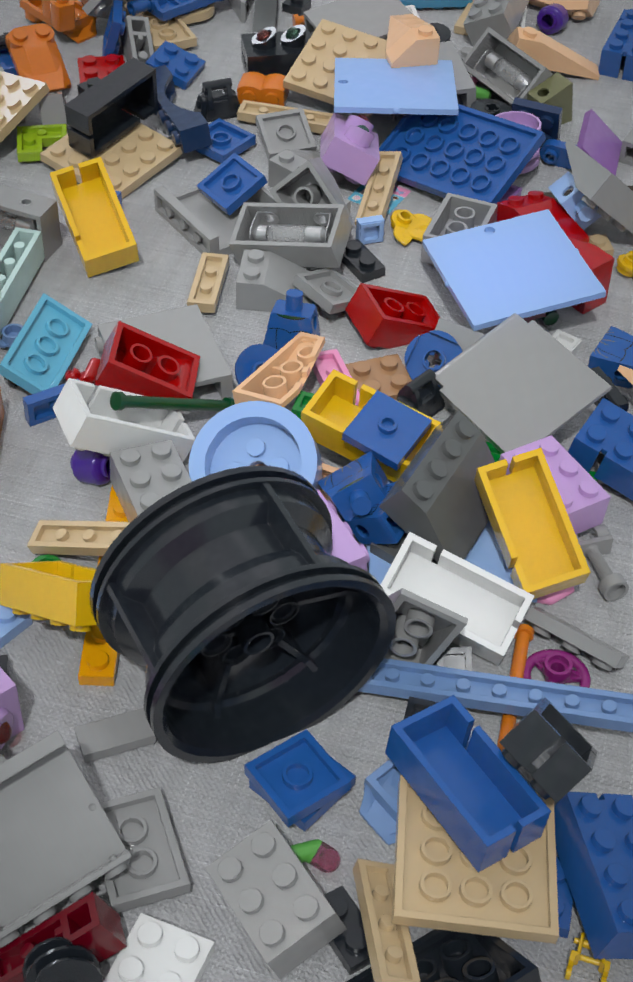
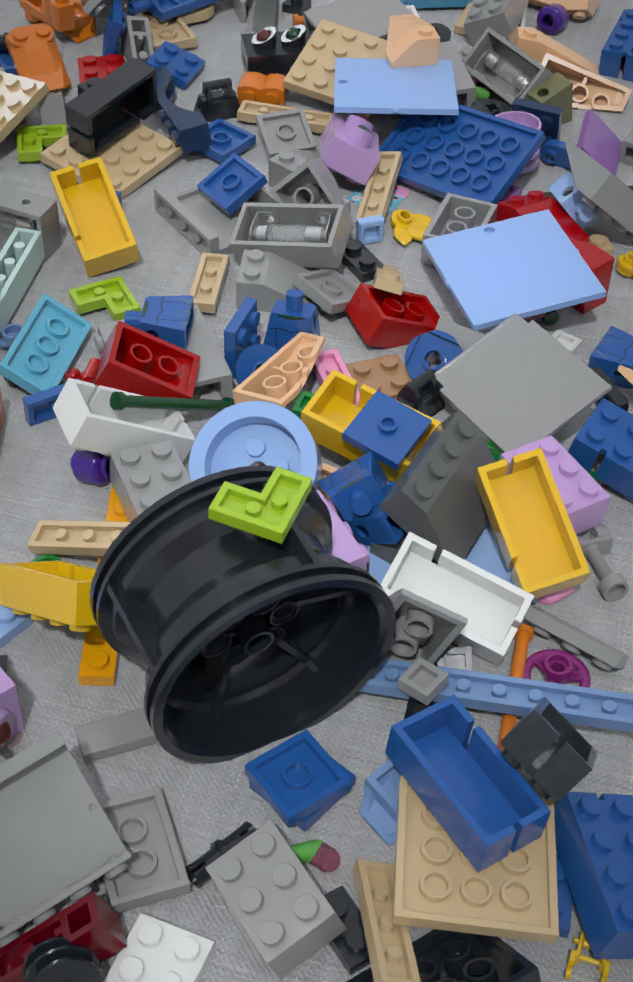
none -> lime plate [68,276,141,321]
none -> blue torso [124,295,194,350]
none -> black pin [185,821,256,888]
none -> lime plate [208,466,313,544]
none -> blue plate [224,297,261,379]
none -> tan plate [374,264,404,295]
none -> light grey plate [398,657,449,706]
none -> light nougat wedge [541,53,632,113]

